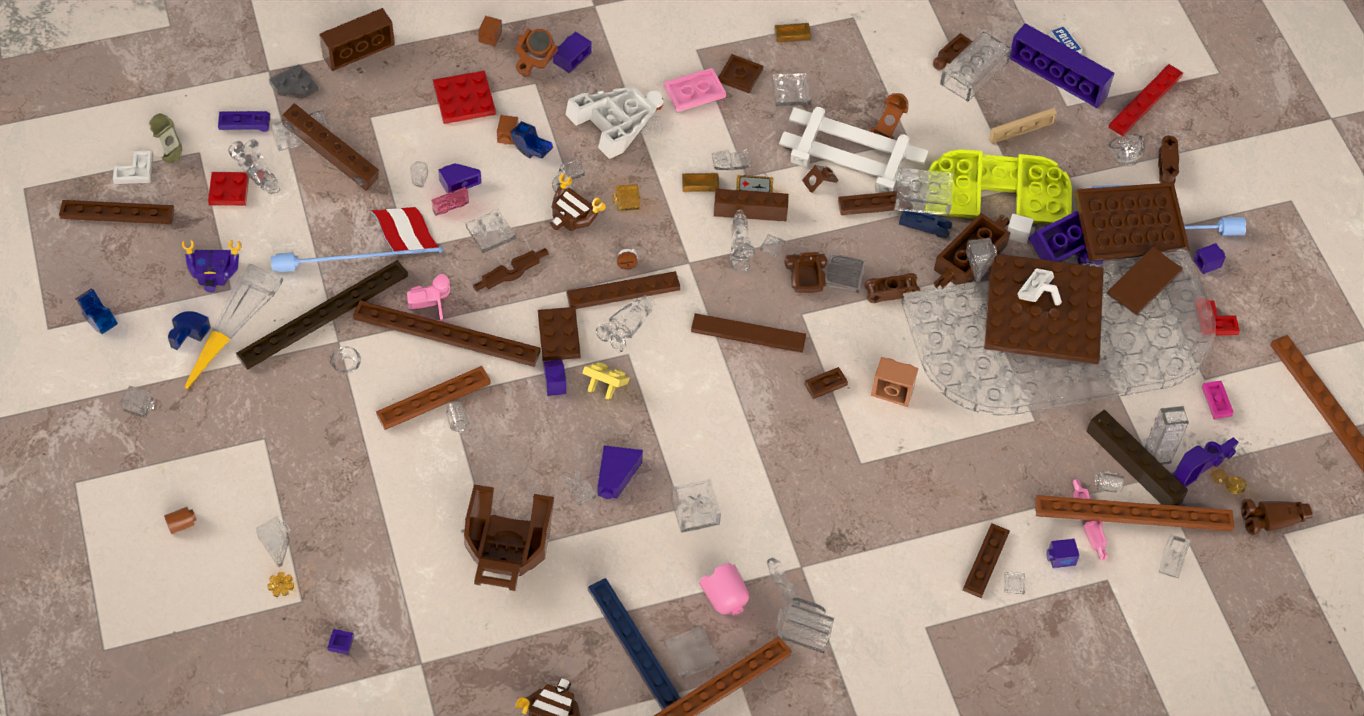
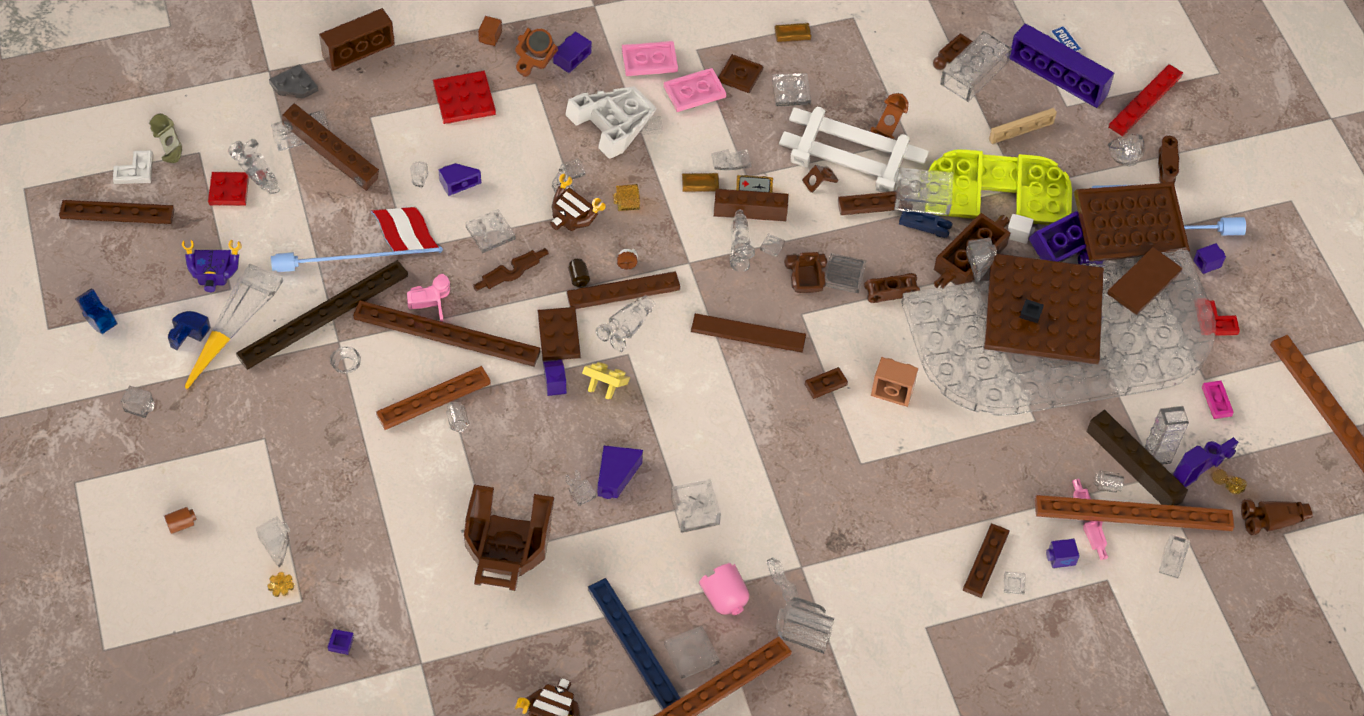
dark purple plate [218,111,271,132] -> none
clear pink plate [431,187,469,216] -> none
dark orange brick [497,115,519,145] -> none
clear blue brick [510,121,553,159] -> none
white piece [646,91,664,111] -> none
white plate [1018,268,1062,305] -> none
none -> dark brown brick [568,259,590,287]
none -> bright pink plate [622,41,678,76]
none -> black plate [1019,299,1044,324]

